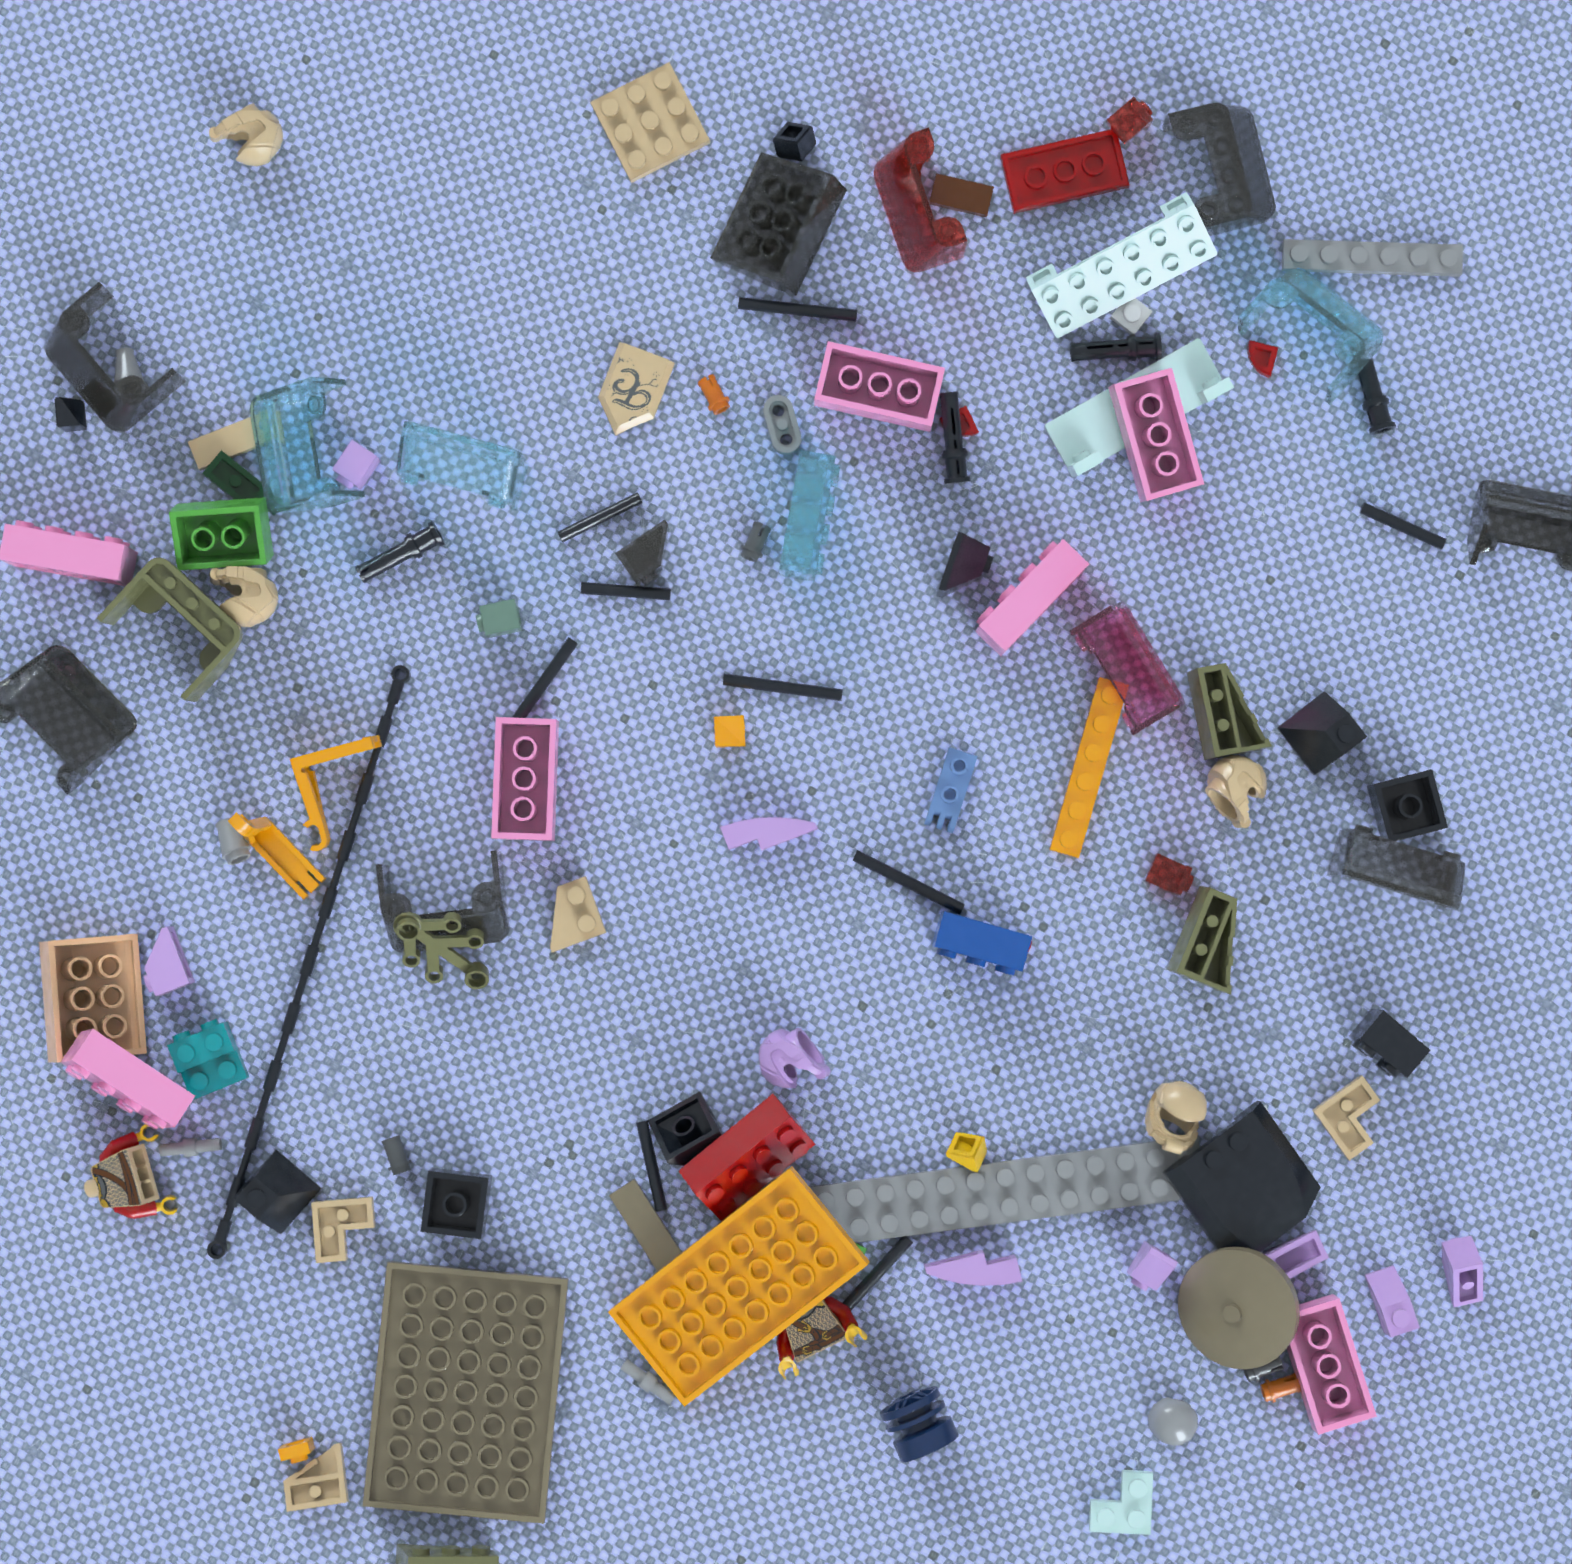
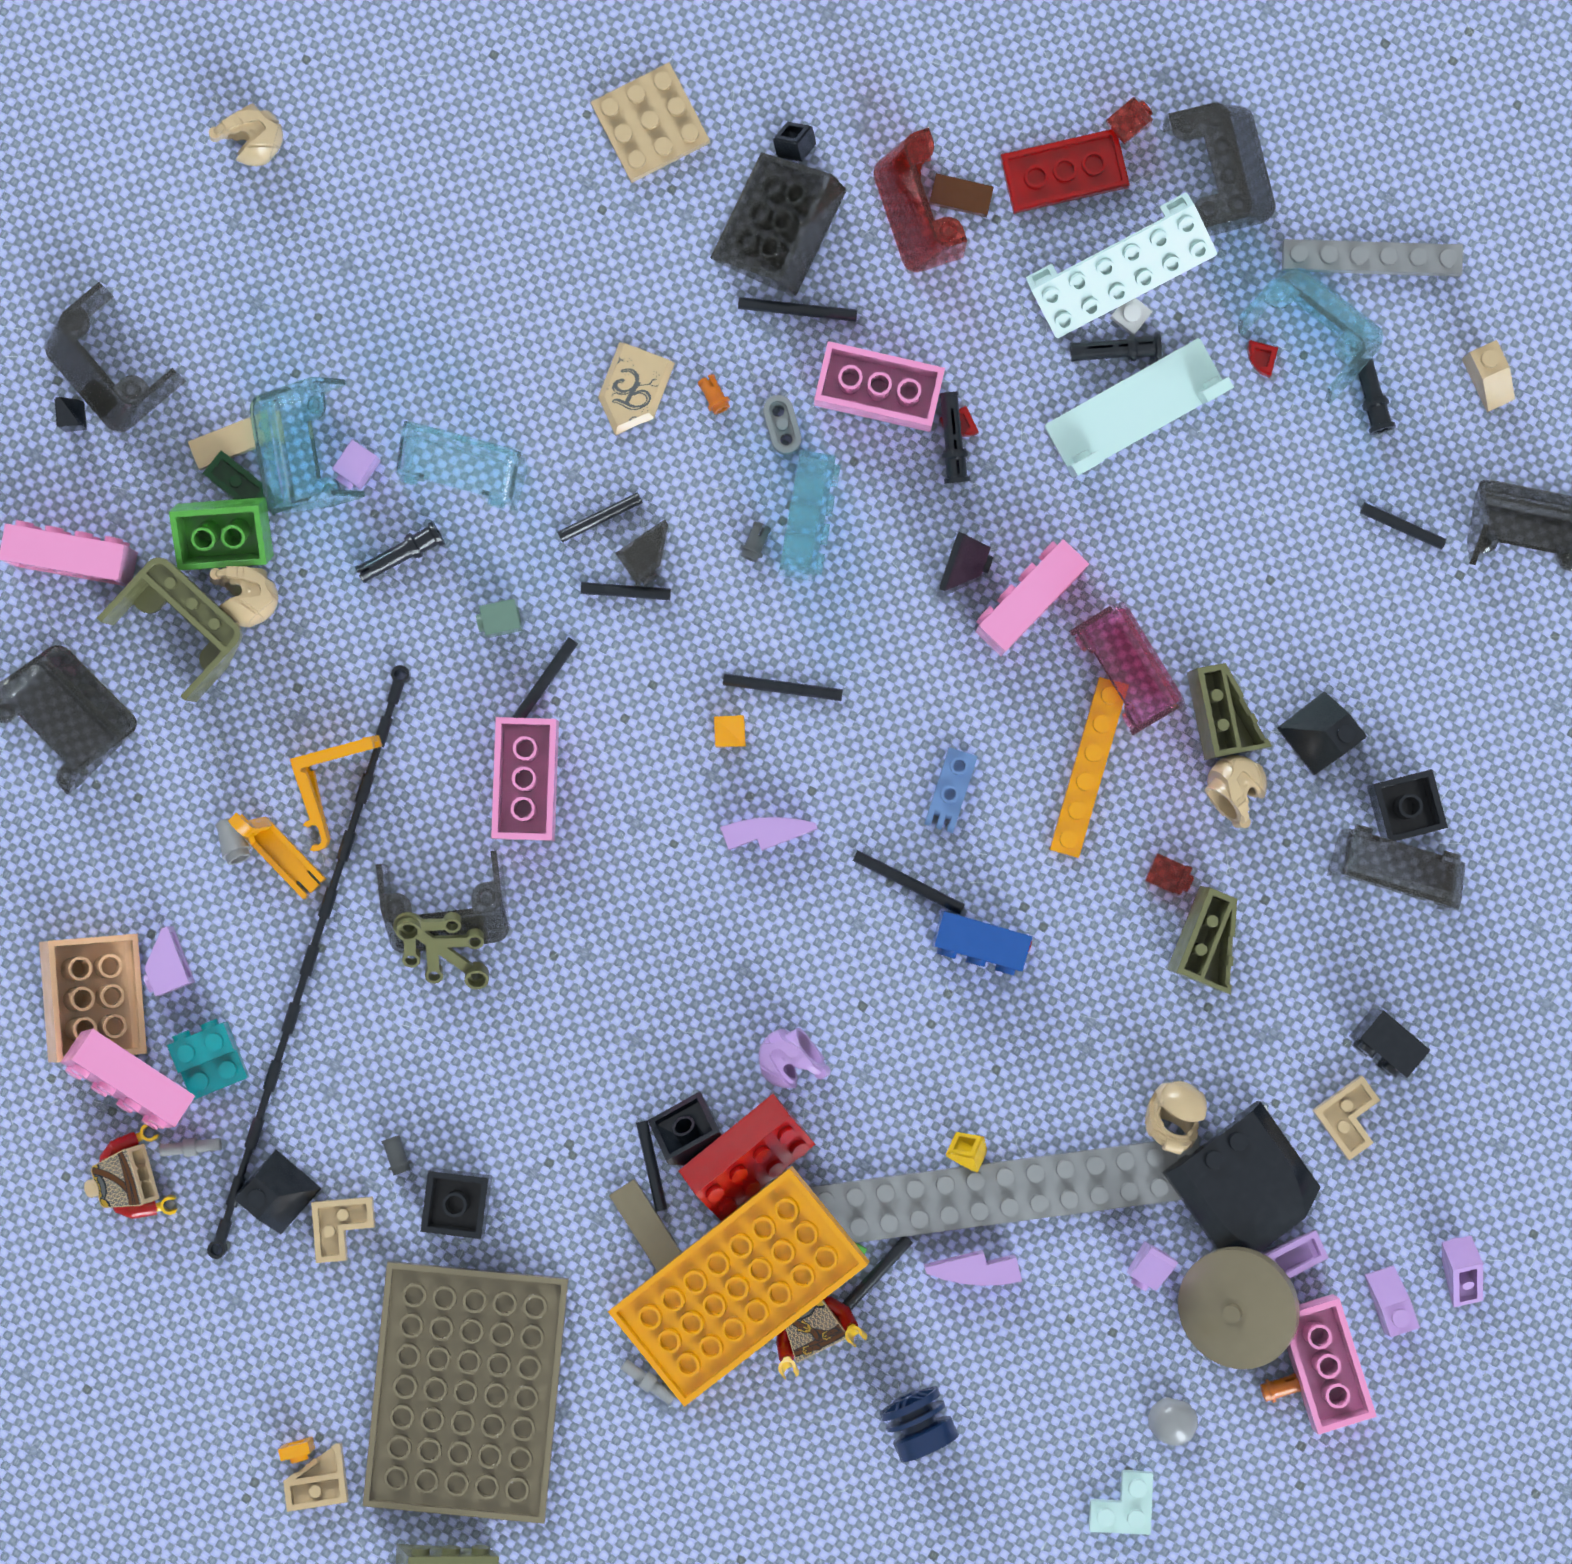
light grey cone [114,347,144,394] -> none
tan wing [550,876,607,953] -> none
bright pink brick [1108,368,1204,502] -> none
dark grey pin [1243,1356,1284,1383] -> none
none -> tan slope [1462,340,1515,412]

